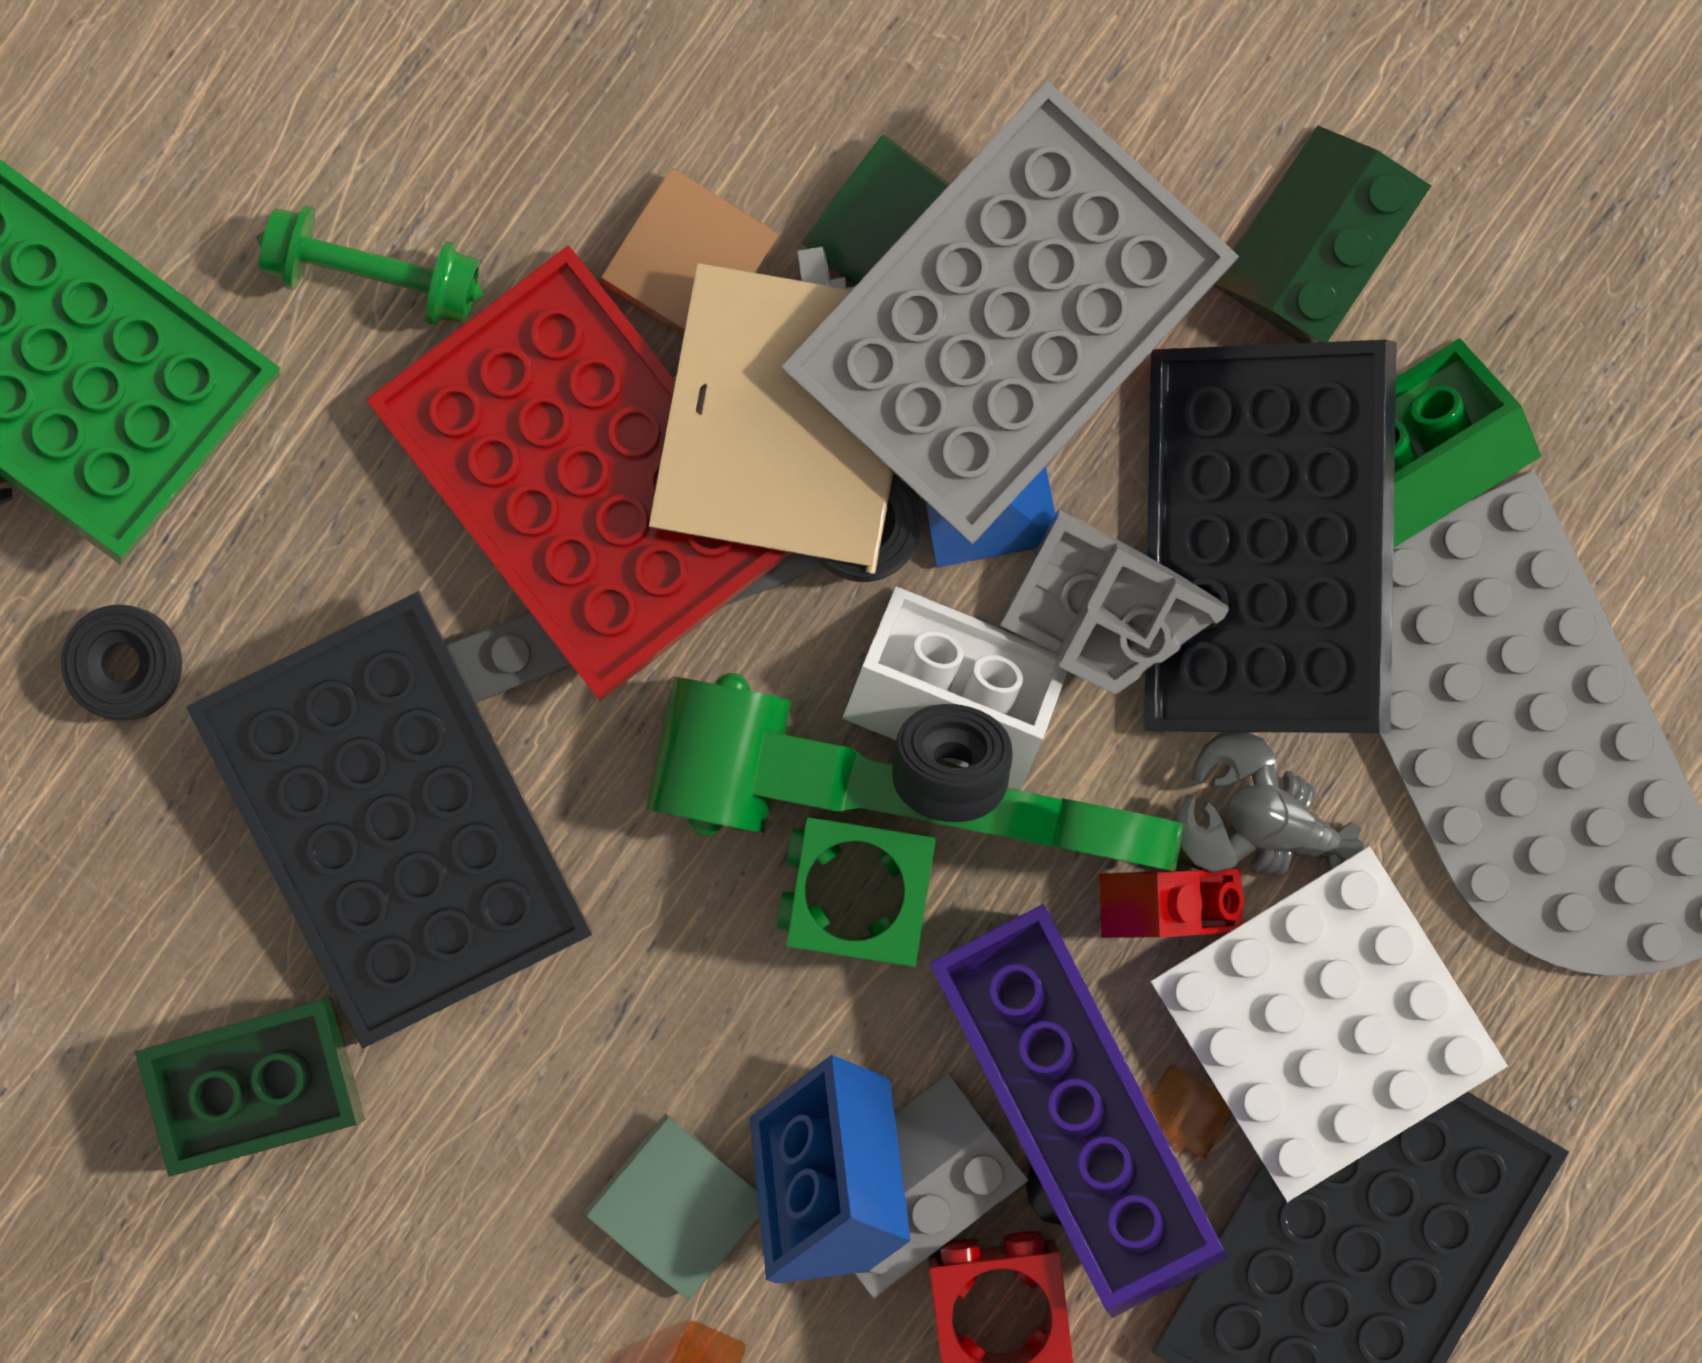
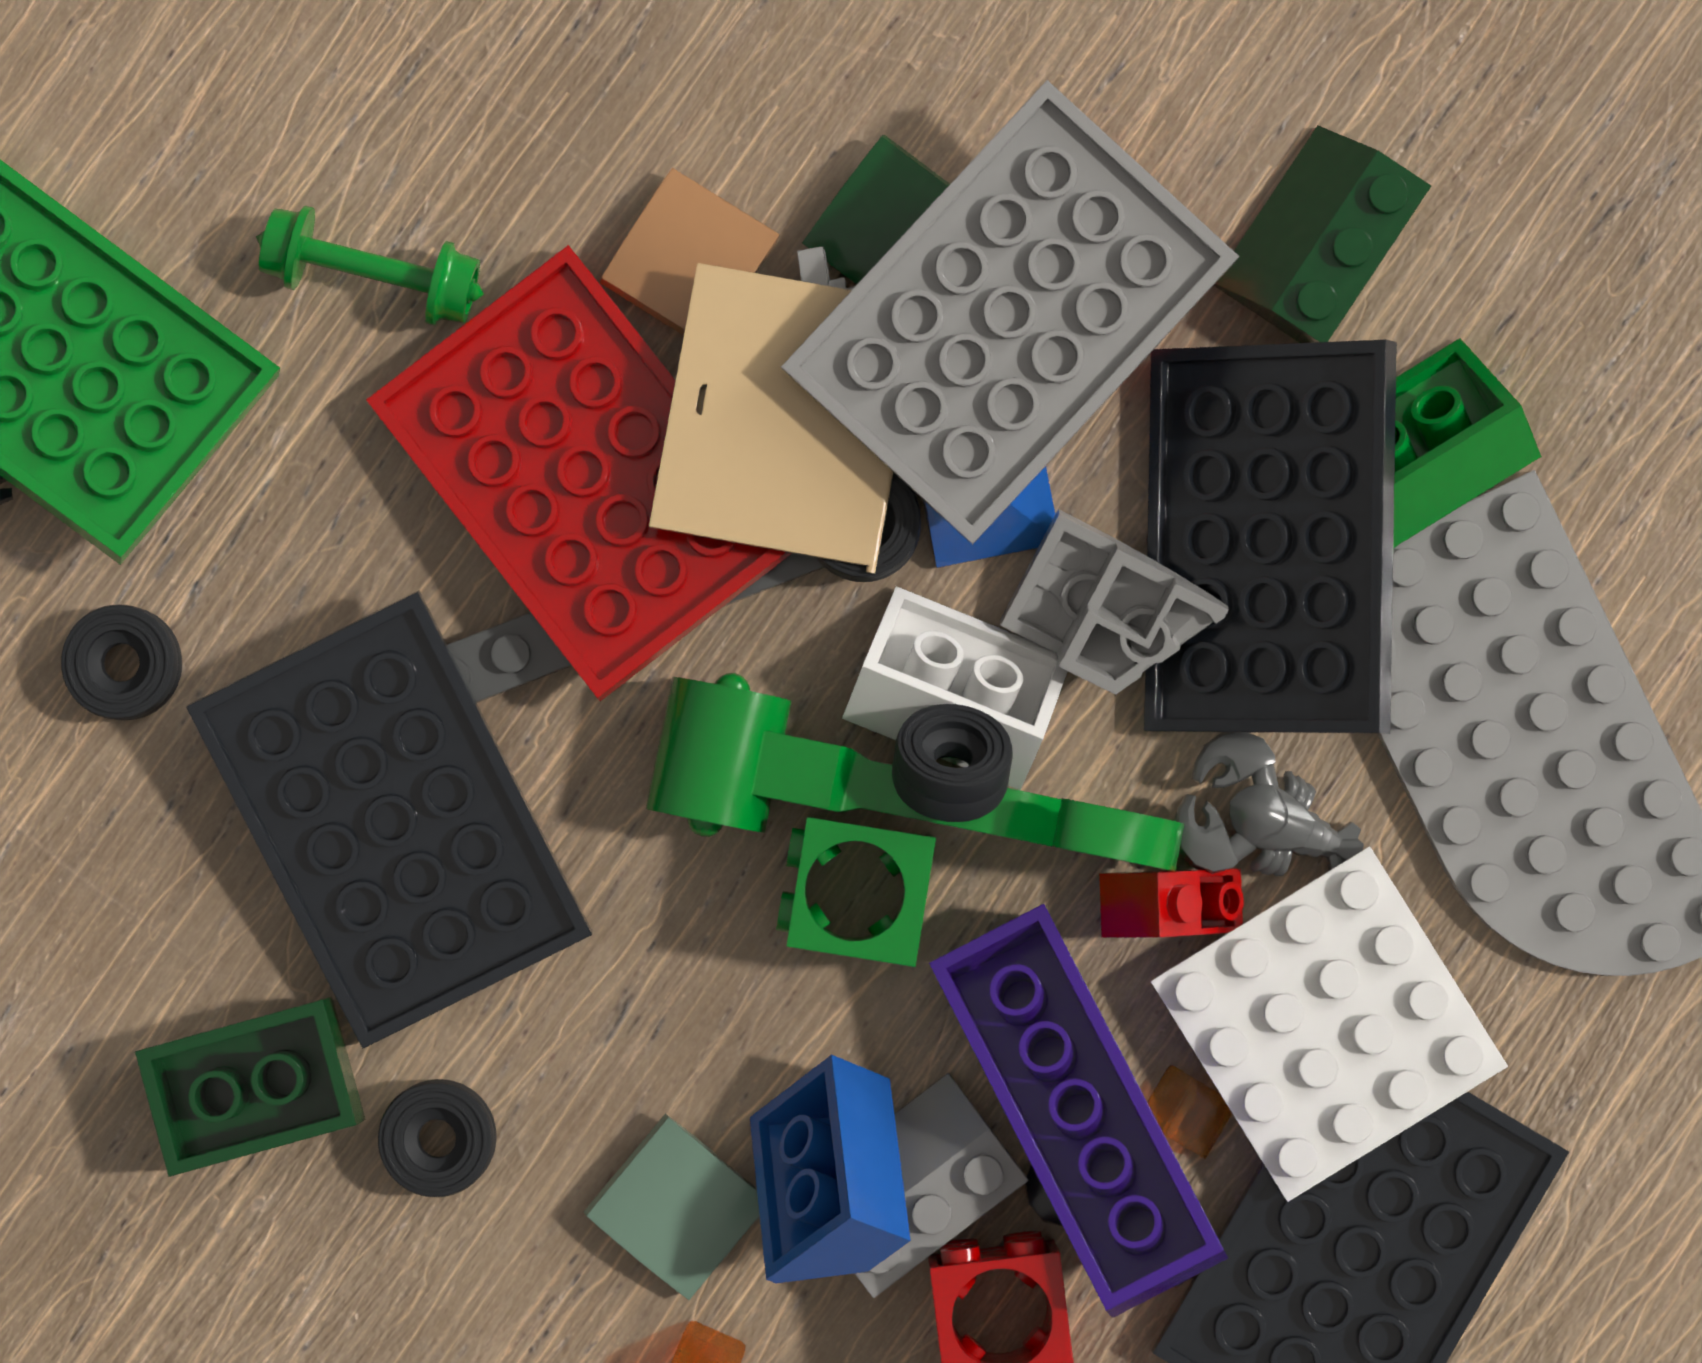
none -> black tyre [378,1079,497,1197]

